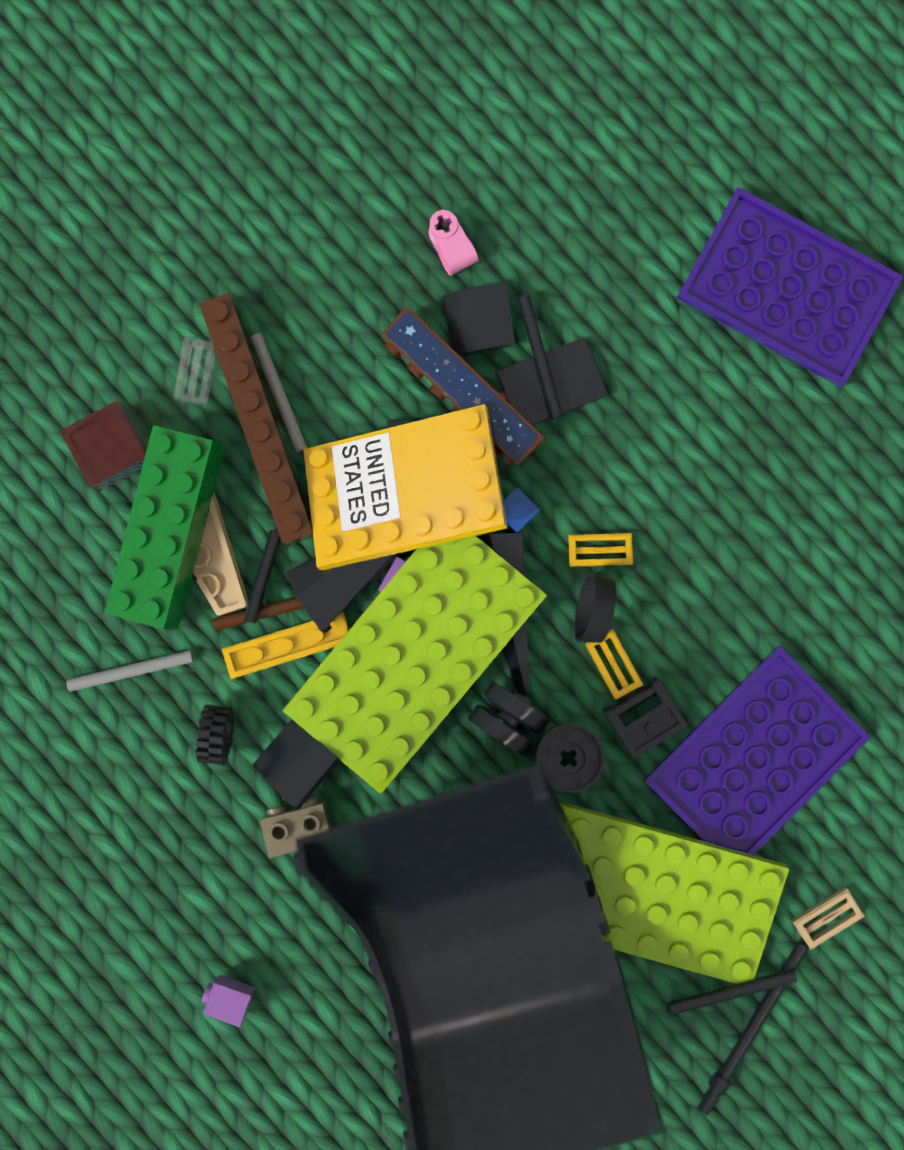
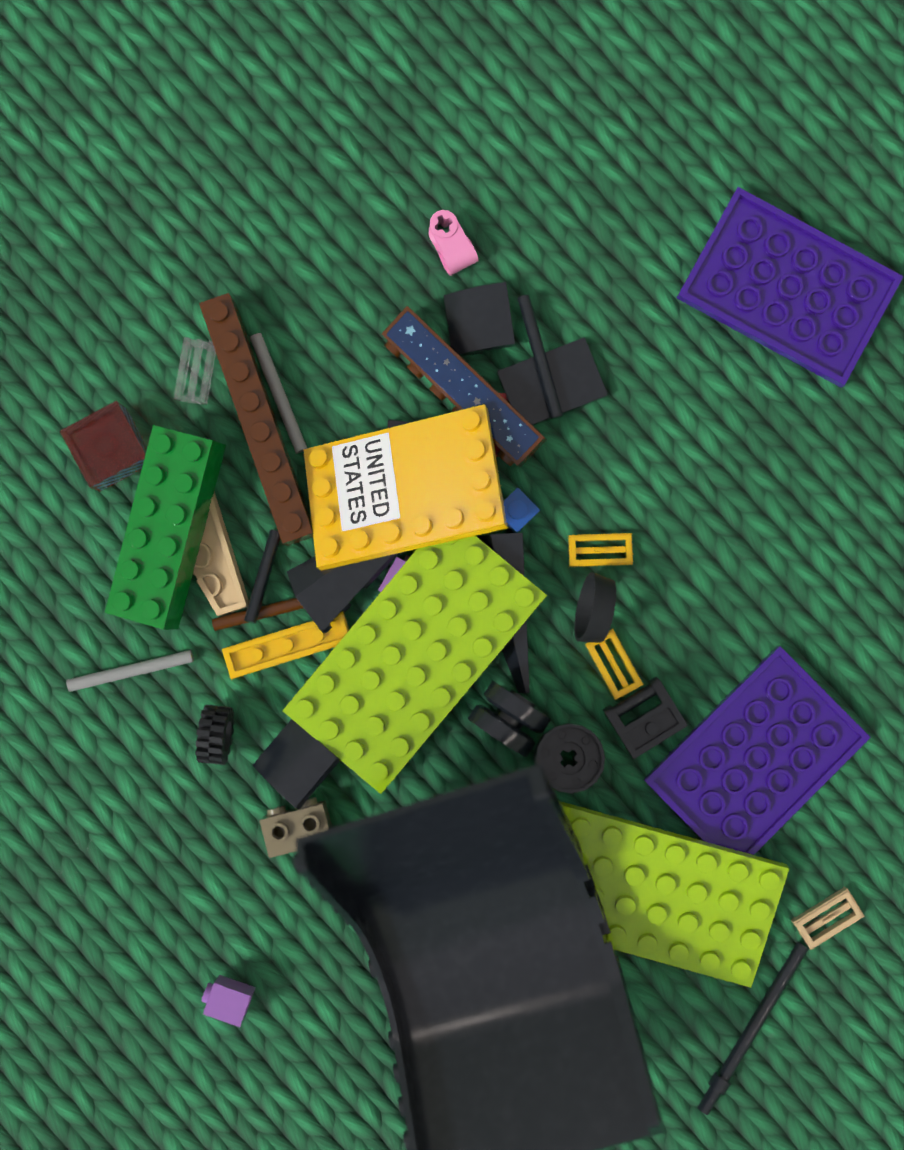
black bar [669,969,798,1015] -> none

